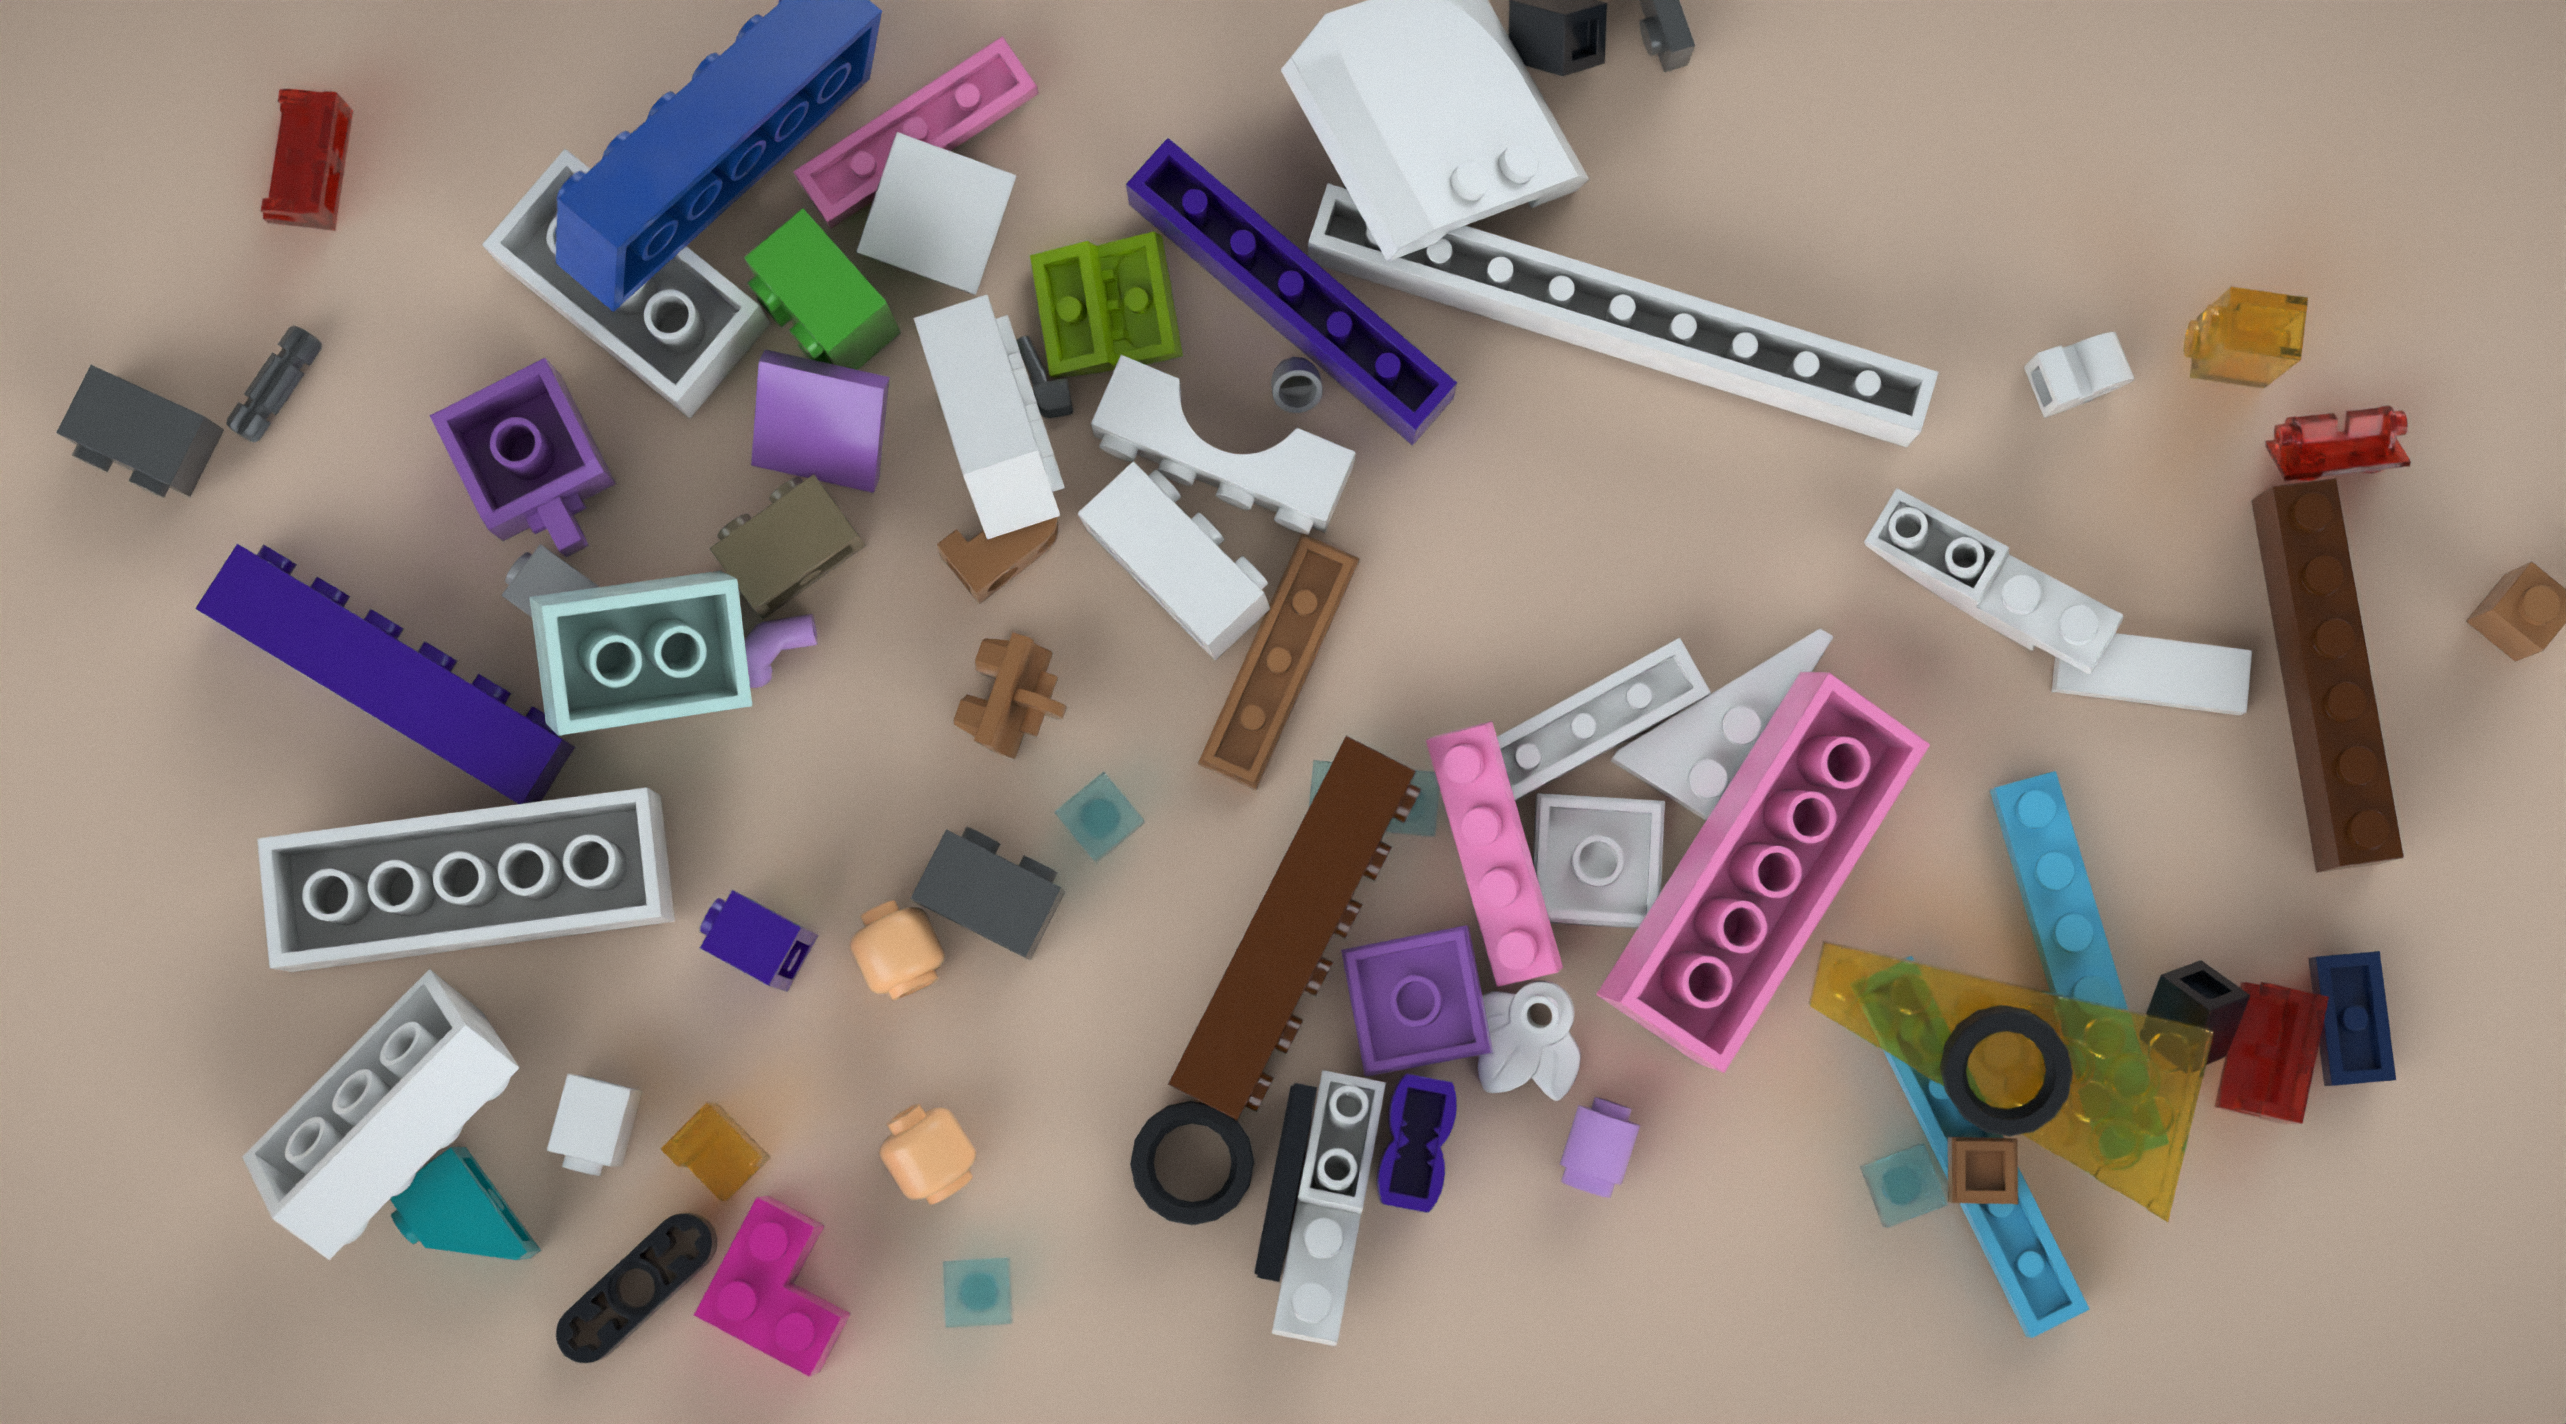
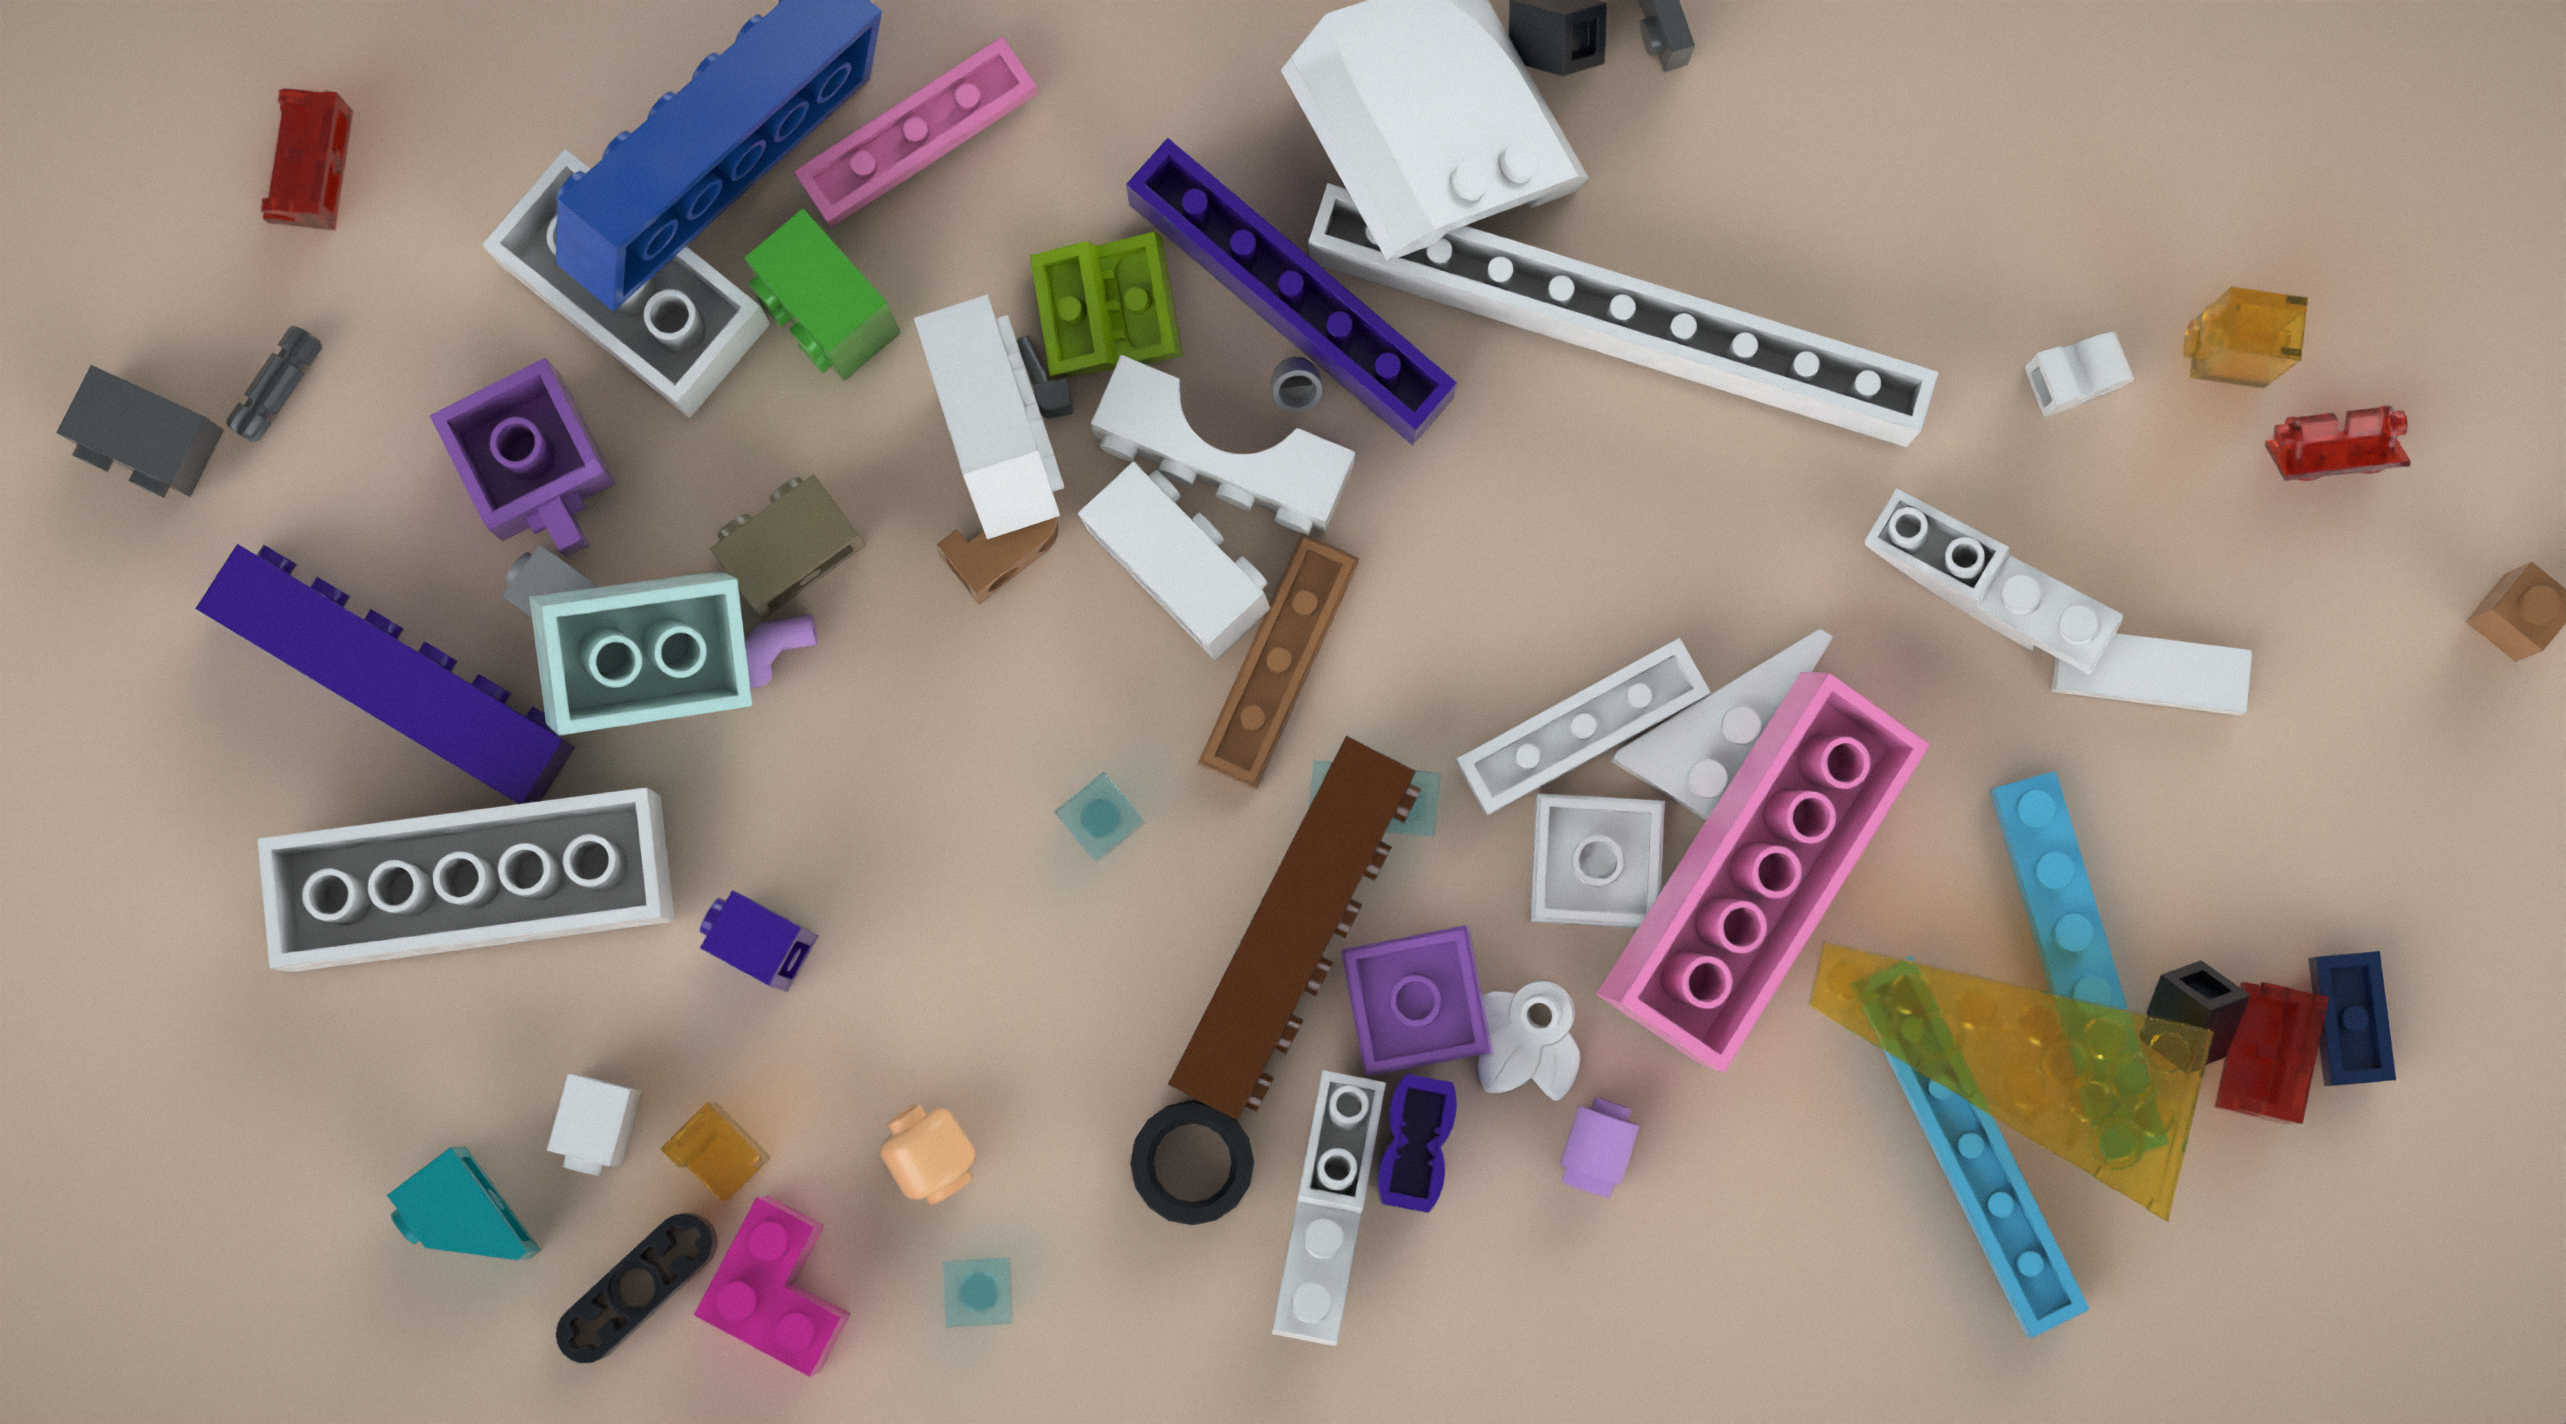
white brick [242,969,519,1260] -> none
medium lavender tile [751,349,890,493] -> none
light nougat head [850,900,945,1001] -> none
white tile [856,132,1017,295] -> none
dark grey brick [910,826,1065,960] -> none
medium nougat hips [953,632,1067,760] -> none
black tile [1254,1083,1317,1282] -> none
bright pink plate [1426,721,1563,987] -> none
clear light blue plate [1859,1143,1948,1228] -> none
black tyre [1940,1005,2073,1136] -> none
medium nougat tile [1948,1137,2018,1204] -> none
reddish brown brick [2251,478,2404,873] -> none

